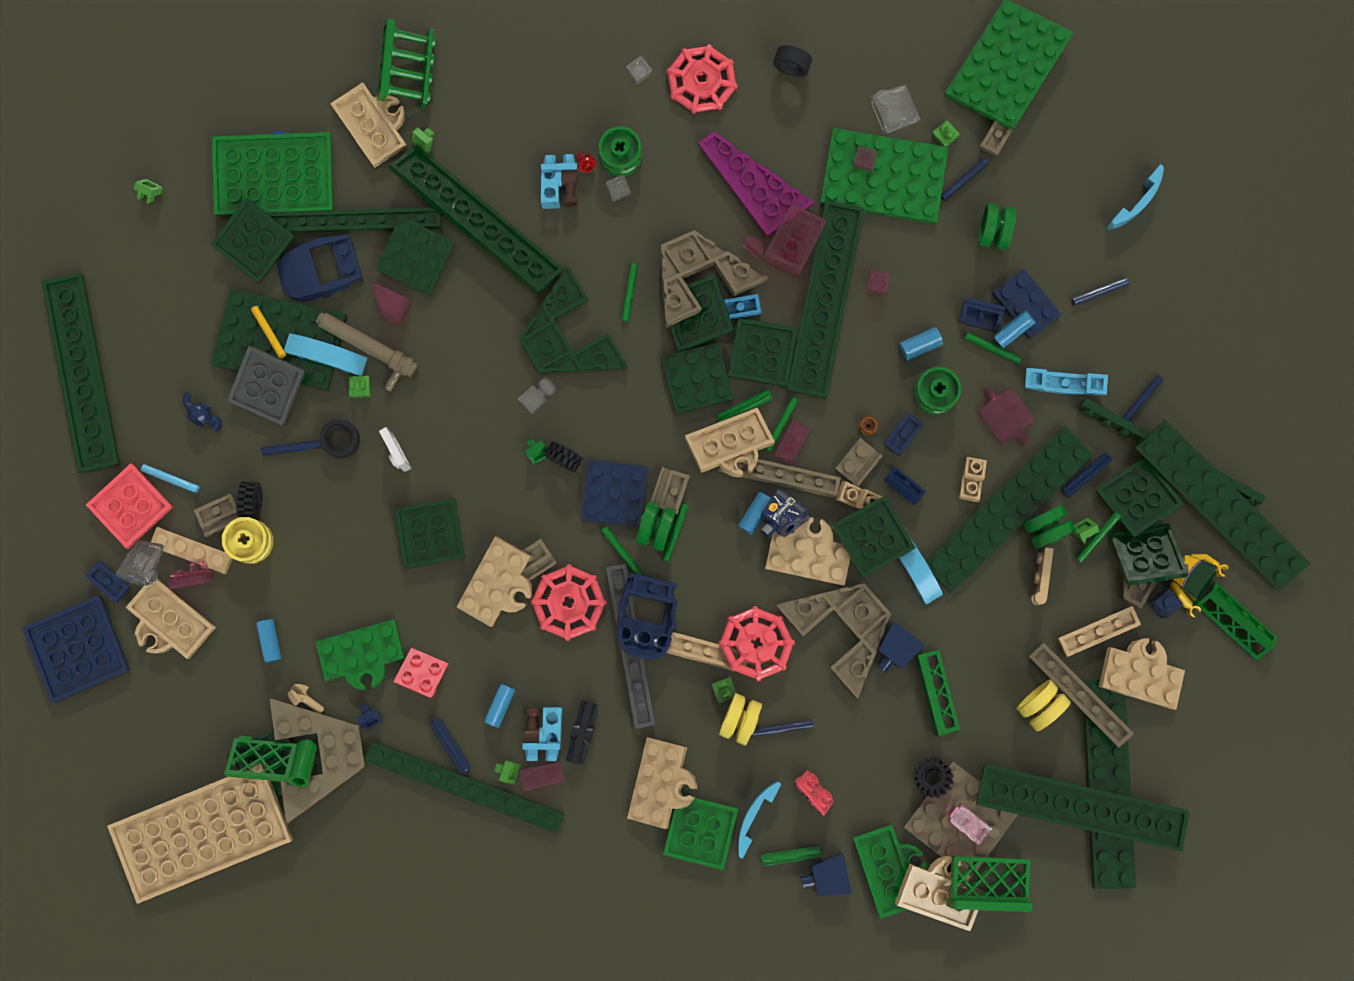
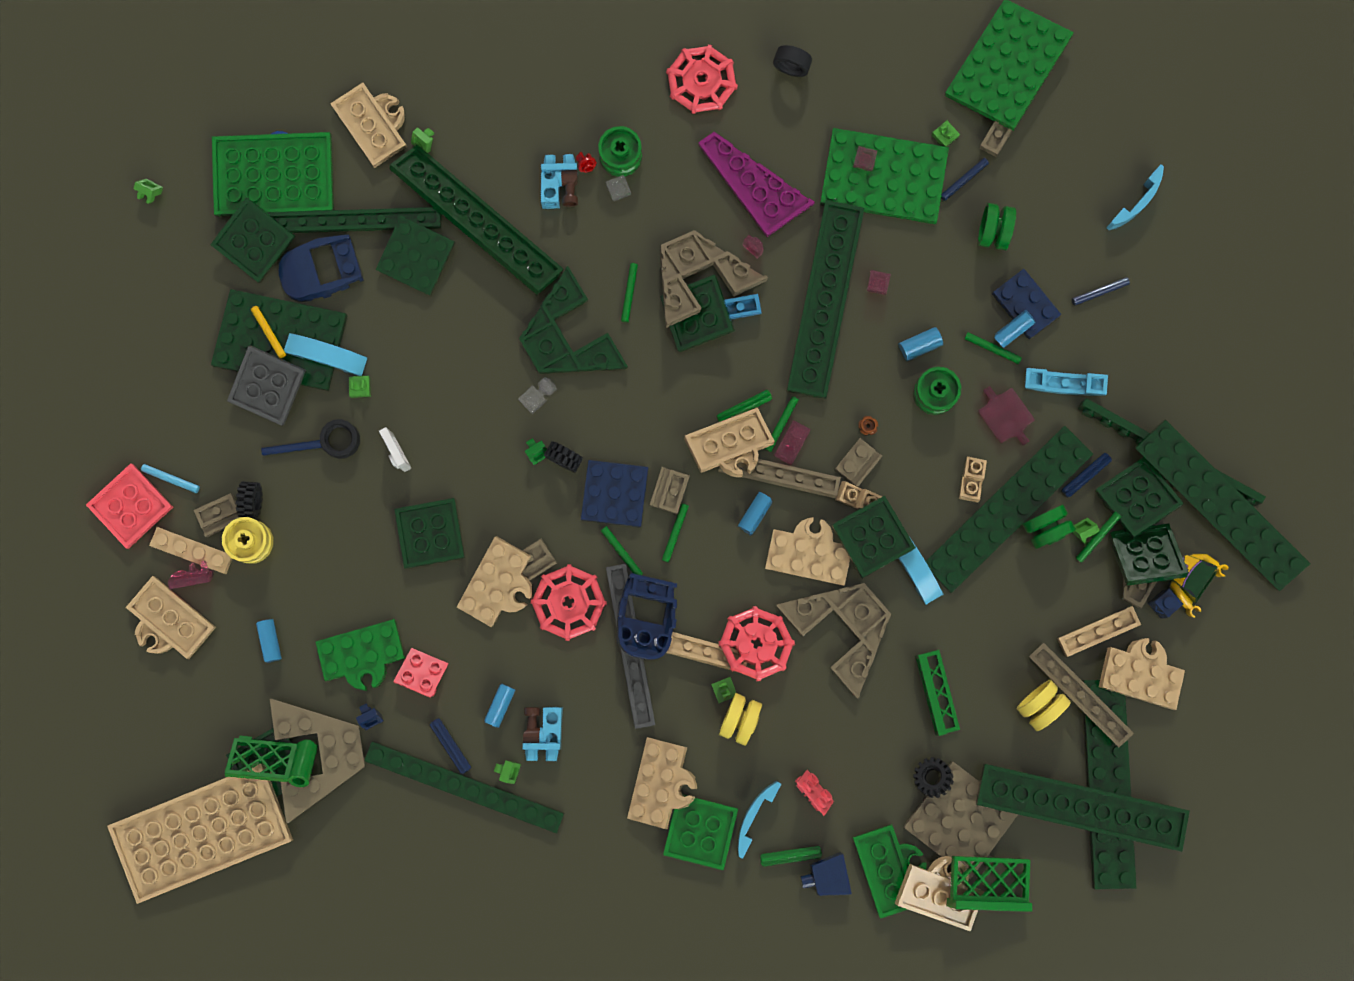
dark blue plate [22,595,130,703] -> none
dark green plate [42,272,120,473] -> none
dark blue plate [85,561,131,603] -> none
clear slope [115,541,164,586] -> none
dark blue piece [182,392,222,432] -> none
tan bar [287,684,324,714] -> none
dark tan cylinder [316,312,418,392] -> none
clear pink slope [372,282,412,324] -> none
green fence [376,19,436,109] -> none
clear pink plate [520,761,565,791] -> none
black piece [566,700,599,765] -> none
clear plate [626,56,653,84] -> none
green wheel [636,501,676,552] -> none
dark green plate [661,342,734,415] -> none
dark green plate [728,318,797,387] -> none
dark blue bar [752,720,813,737] -> none
dark blue torso [760,488,809,538] -> none
clear pink slope [763,204,827,279] -> none
clear slope [870,84,921,134] -> none
dark blue torso [876,621,925,673] -> none
dark blue plate [883,412,924,456] -> none
dark blue plate [884,466,926,506] -> none
clear pink plate [948,804,991,845] -> none
dark blue hinge [958,297,1005,332] -> none
tan plate [1030,547,1053,605] -> none
dark blue bar [1122,375,1164,421] -> none
green fence [1195,582,1278,660] -> none

